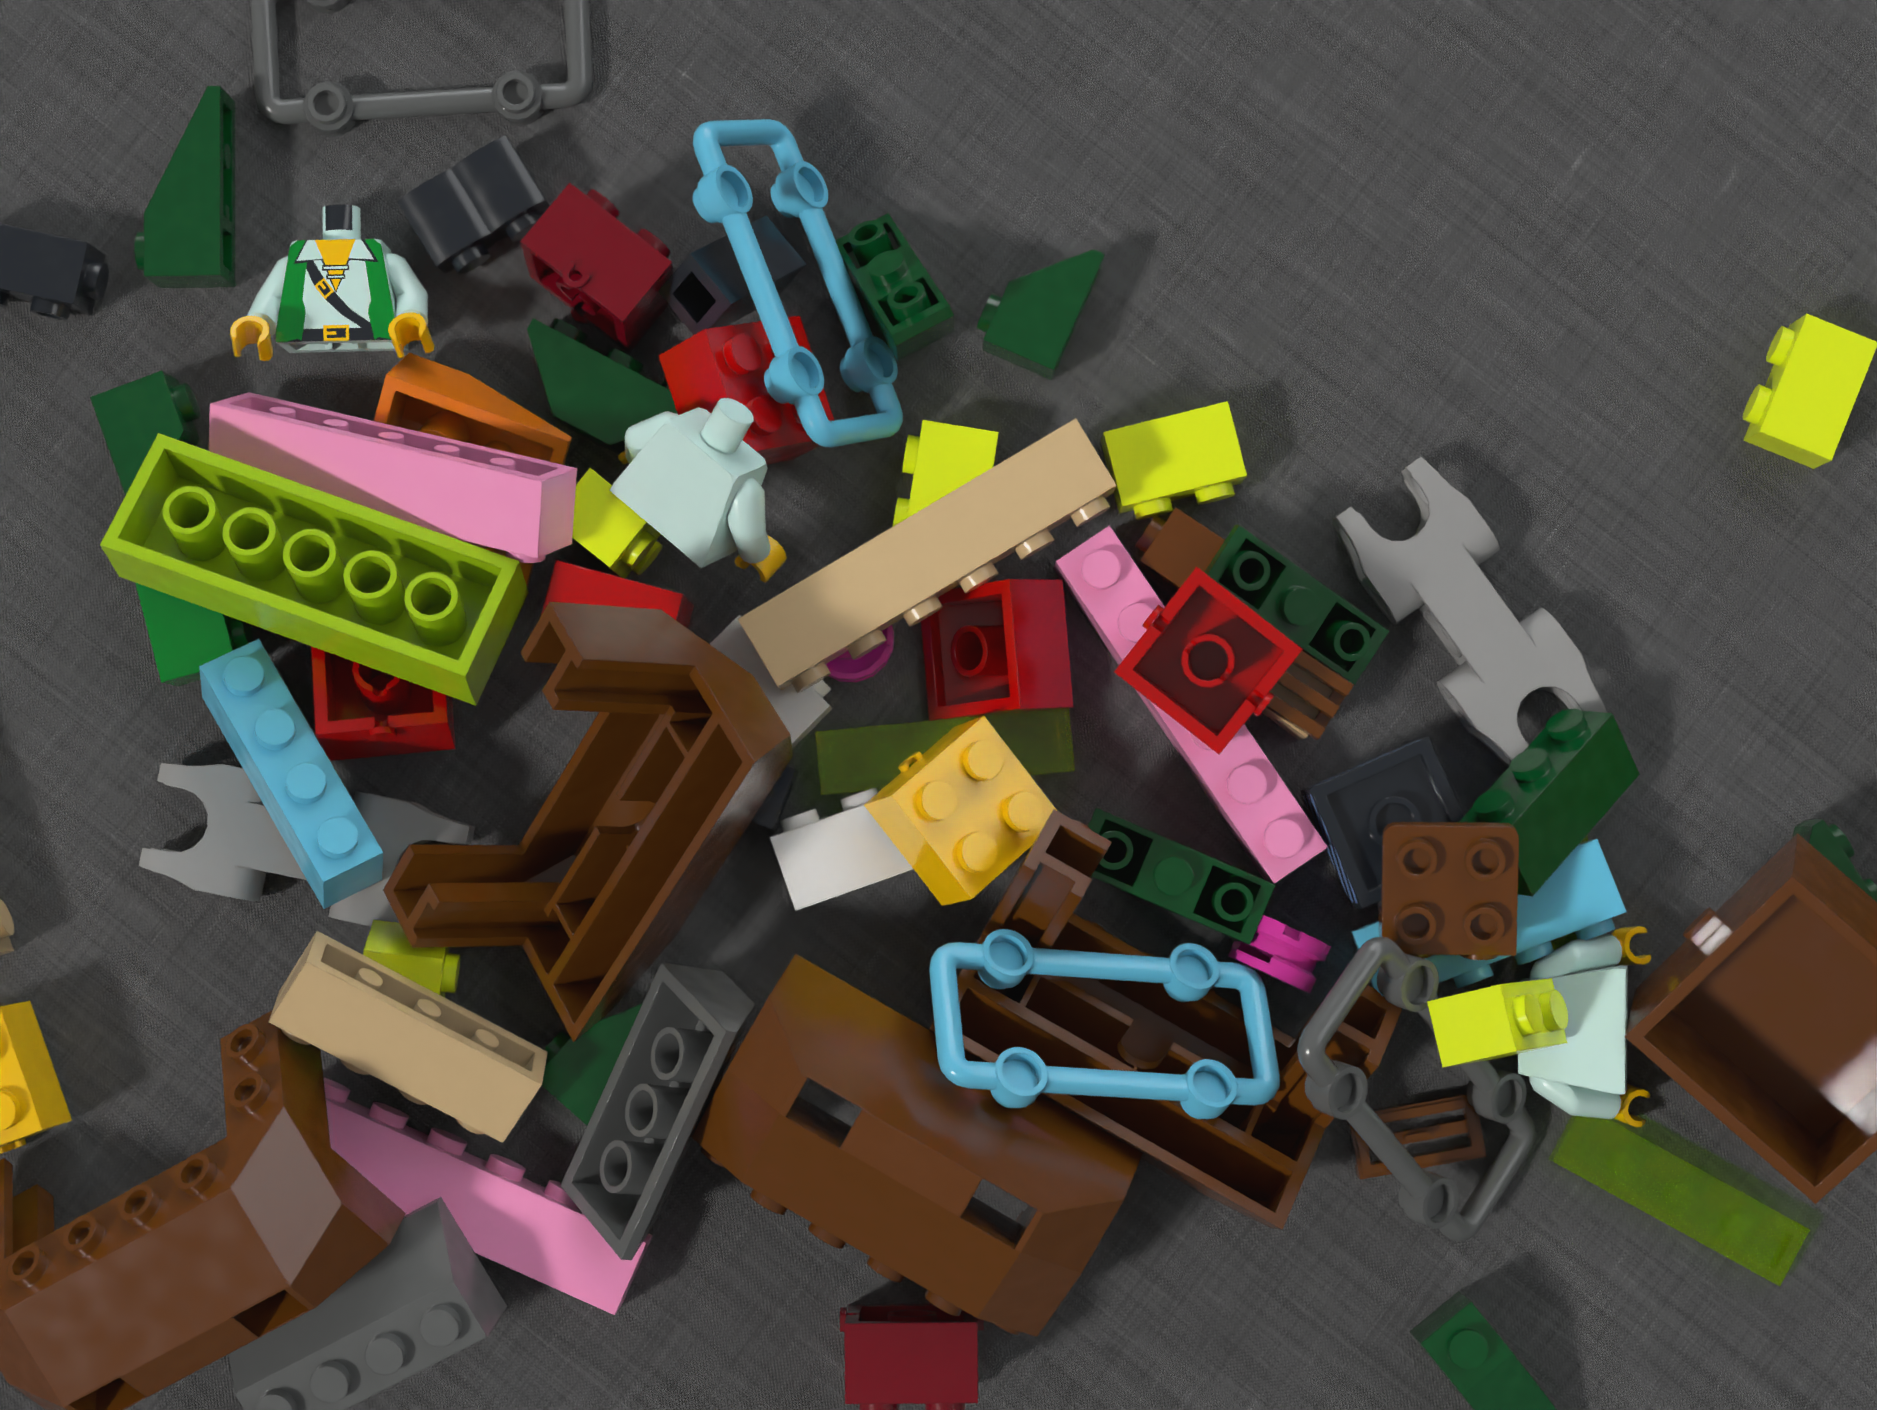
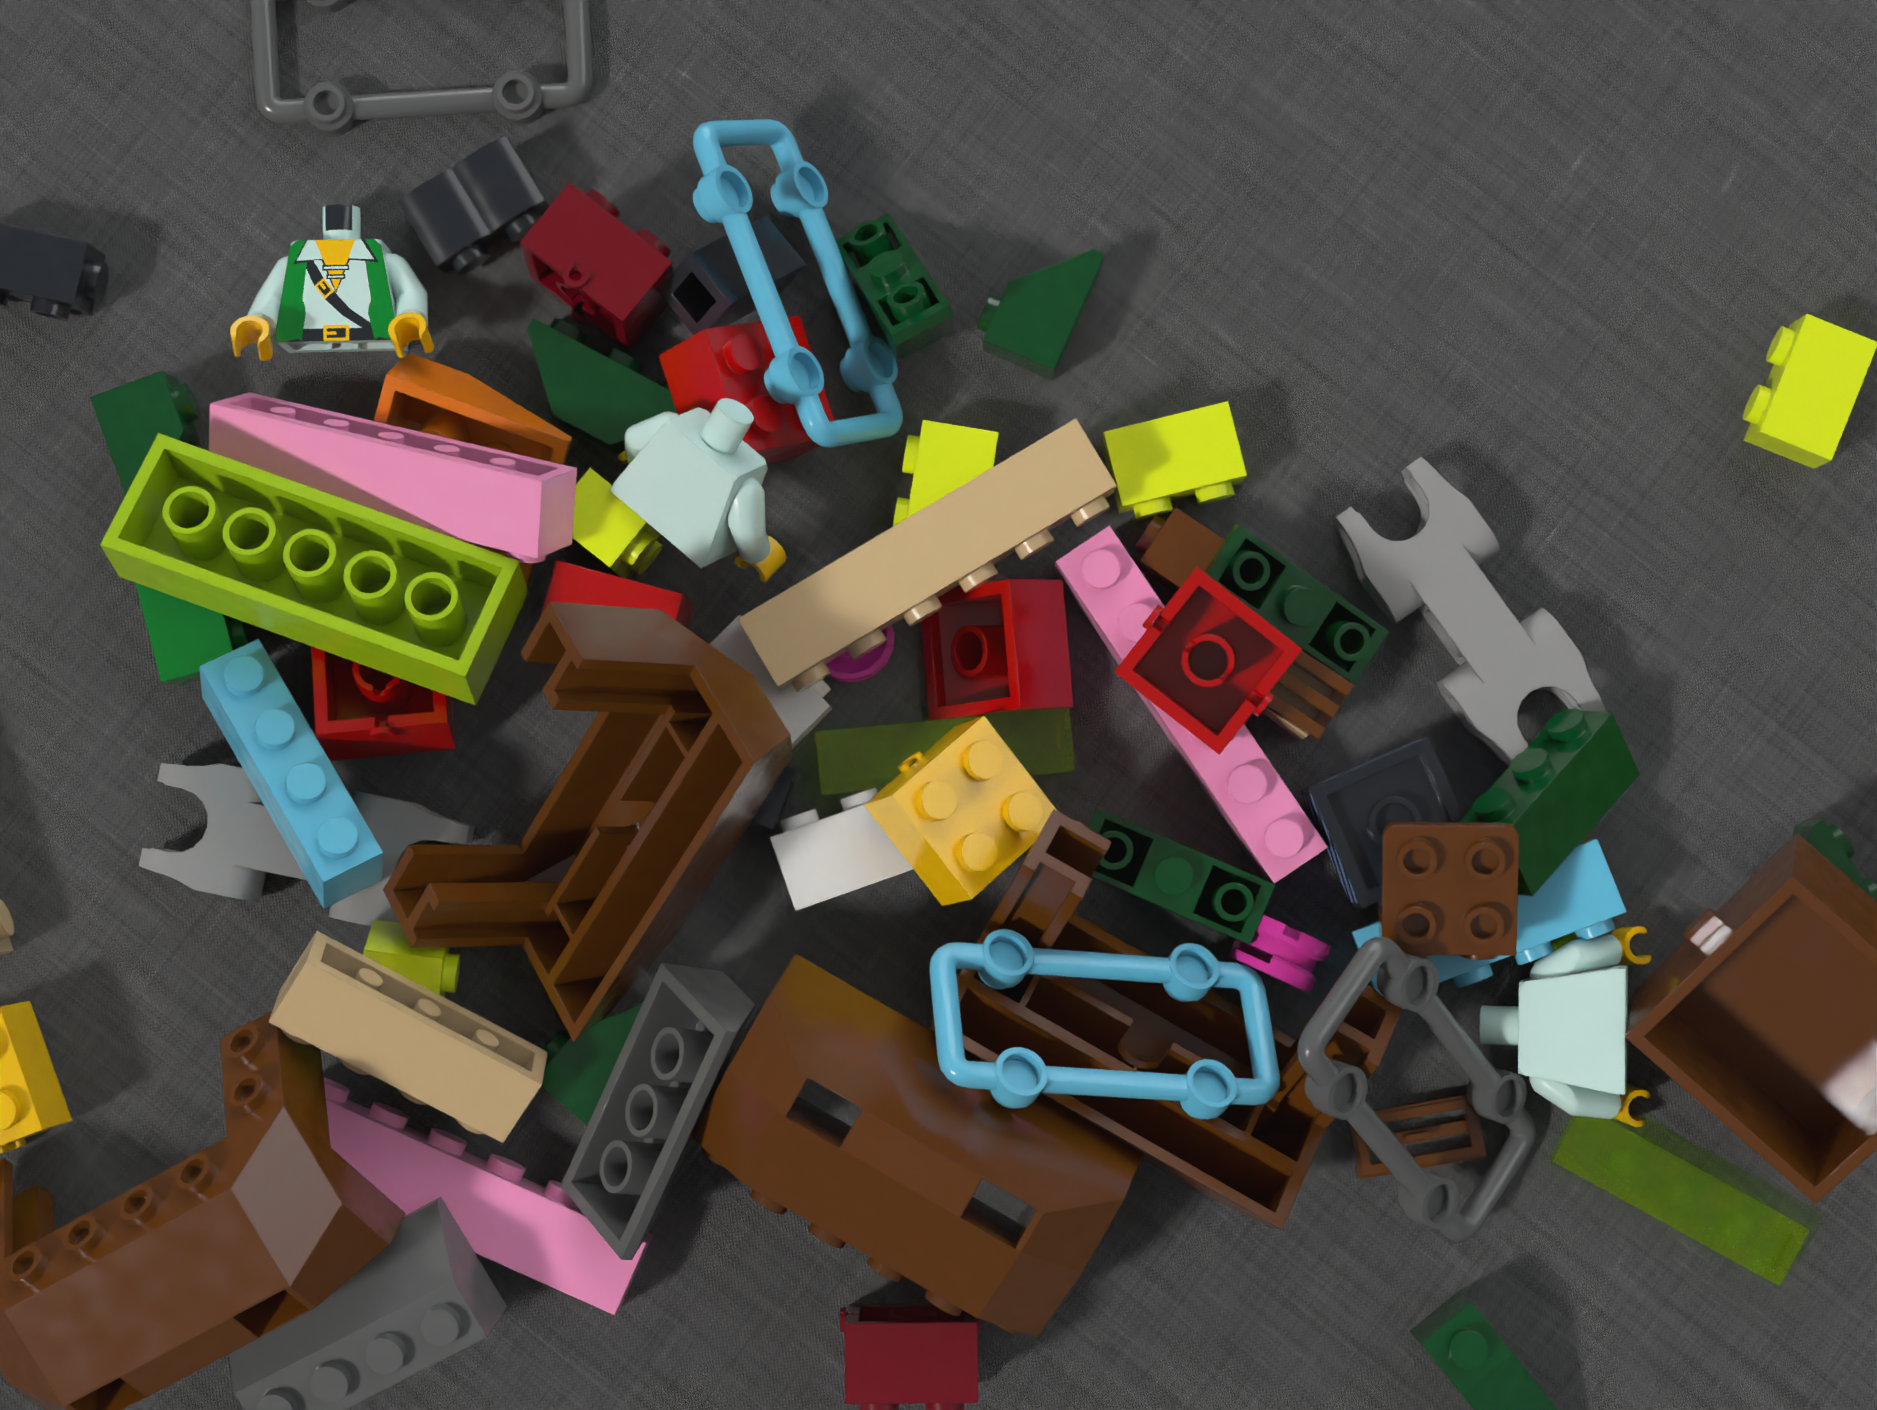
dark green slope [134,86,235,288] -> none
neon yellow brick [1427,978,1568,1068] -> none

